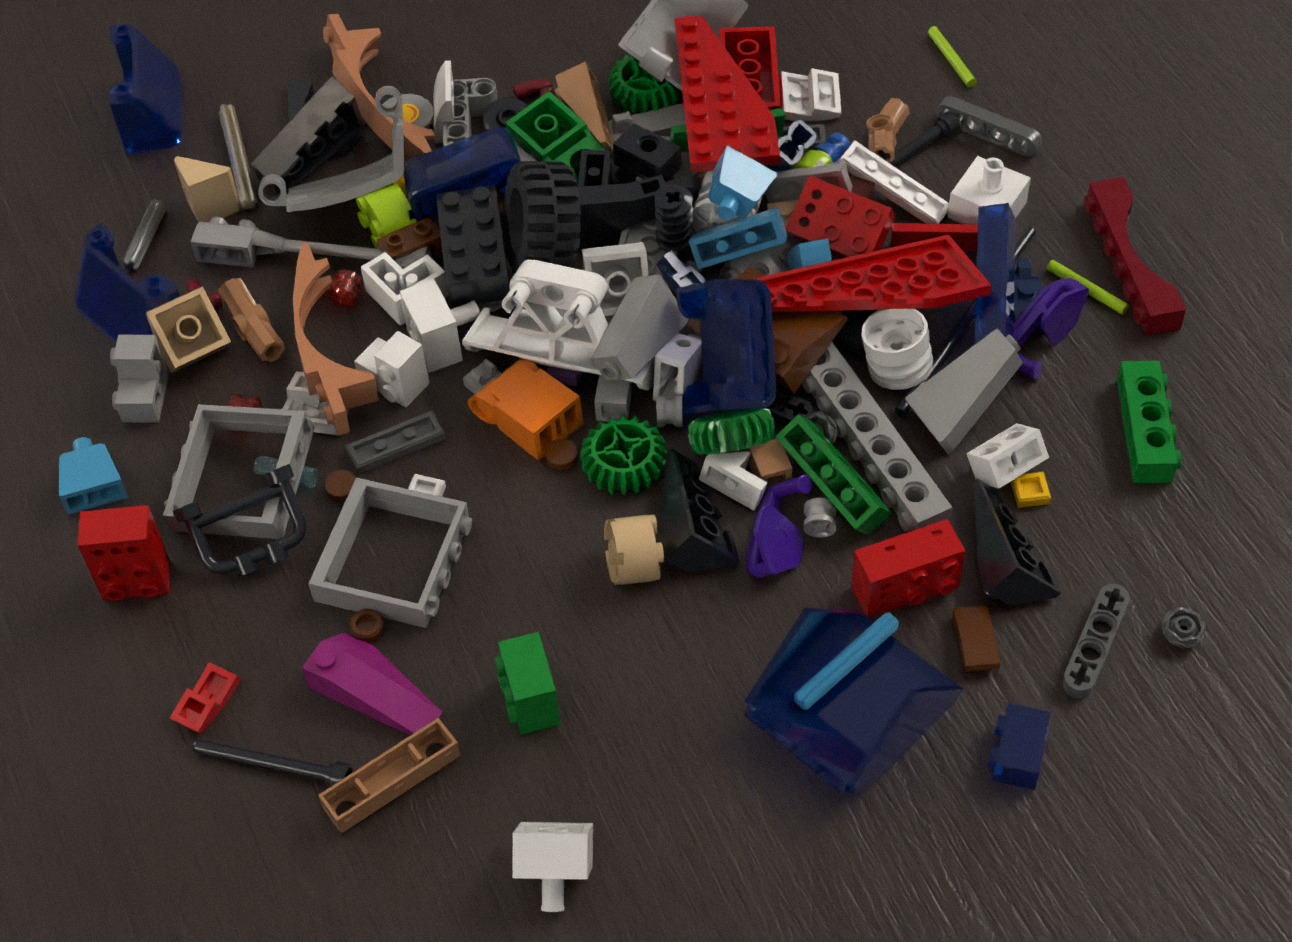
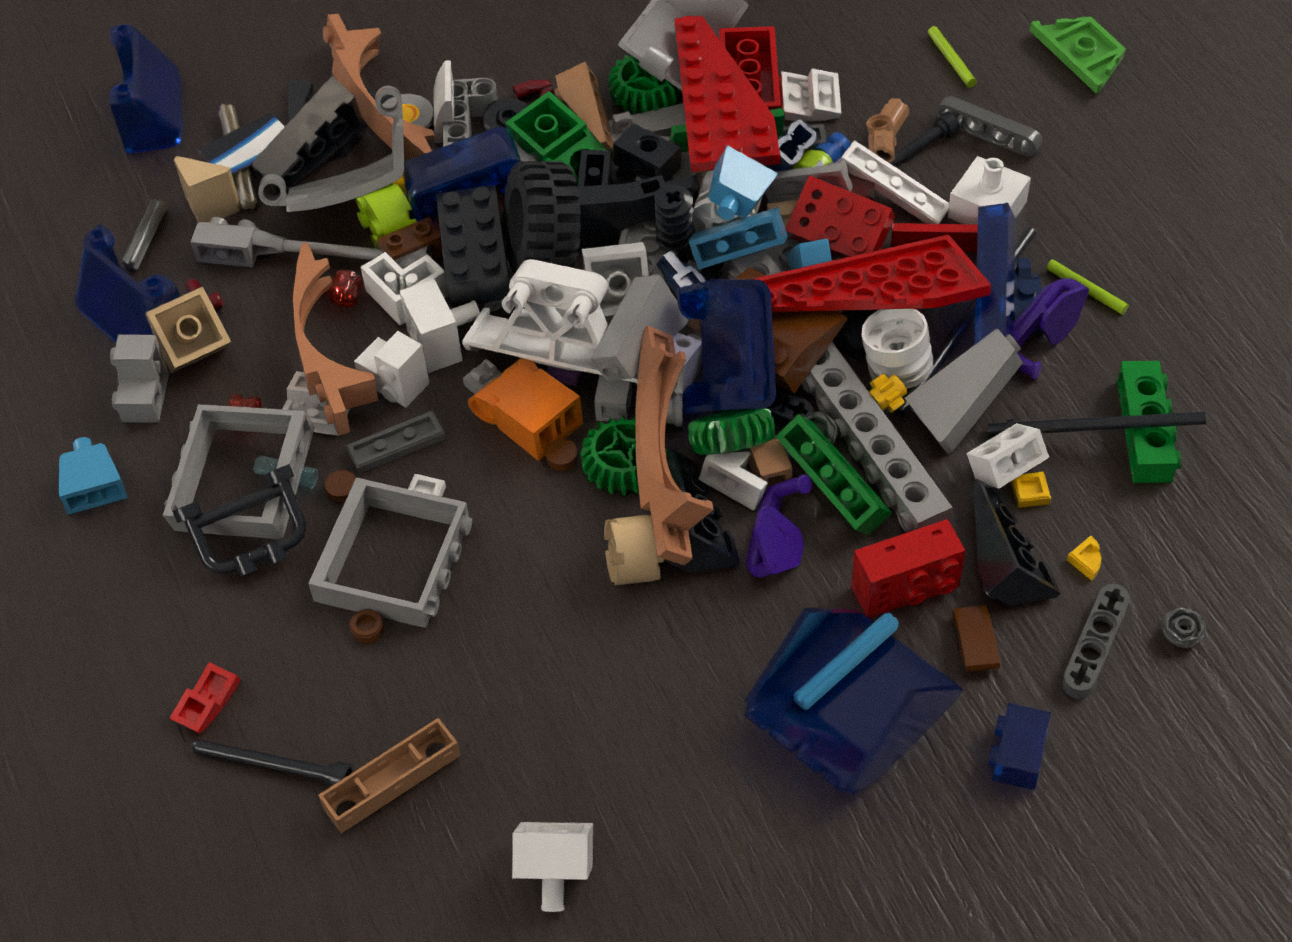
red piece [78,505,171,601] -> none
medium nougat piece [218,277,285,362] -> none
magenta wedge [302,632,443,735] -> none
green brick [494,632,560,735] -> none
light grey wheel [804,498,836,538] -> none
dark red arch [1084,177,1186,336] -> none
none -> sticker [198,113,285,175]
none -> nougat slope [635,325,713,565]
none -> yellow gear [869,373,907,413]
none -> black bar [988,412,1206,436]
none -> bright green wing [1030,17,1126,94]
none -> yellow tile [1067,536,1101,581]

